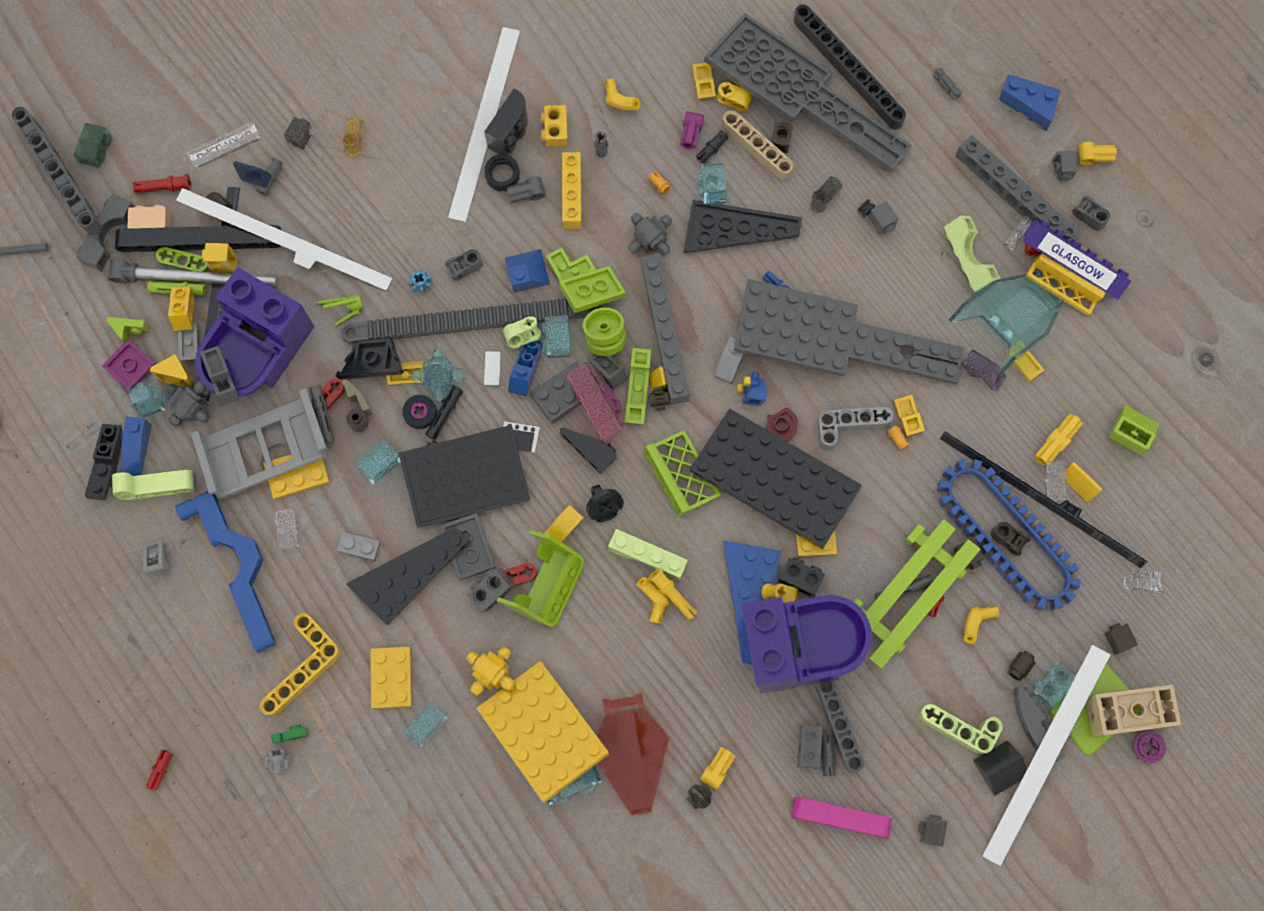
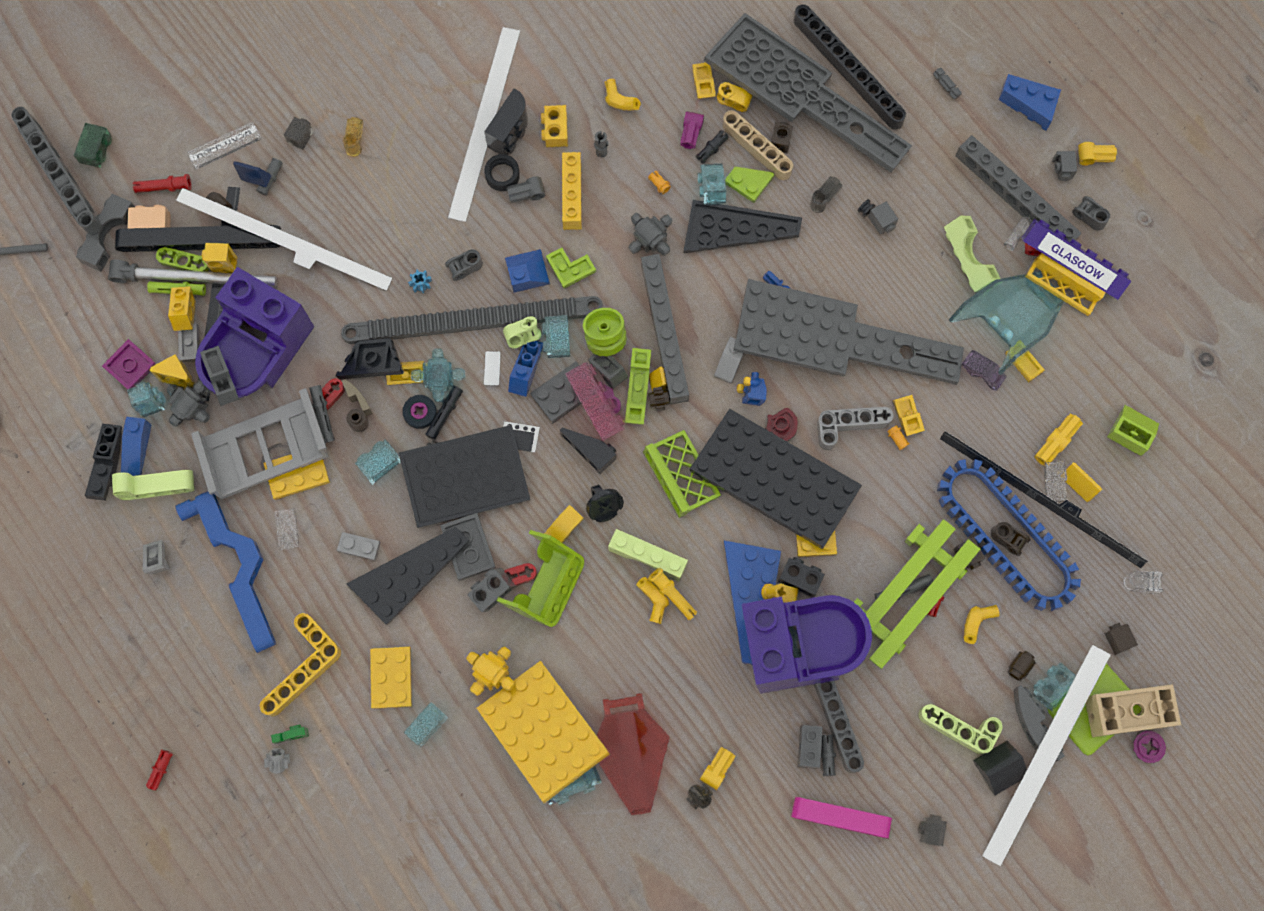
lime slope [106,317,150,343] -> none
lime plant [317,294,363,327] -> none
lime plate [559,266,626,313] -> none
none -> lime wing [724,166,775,203]

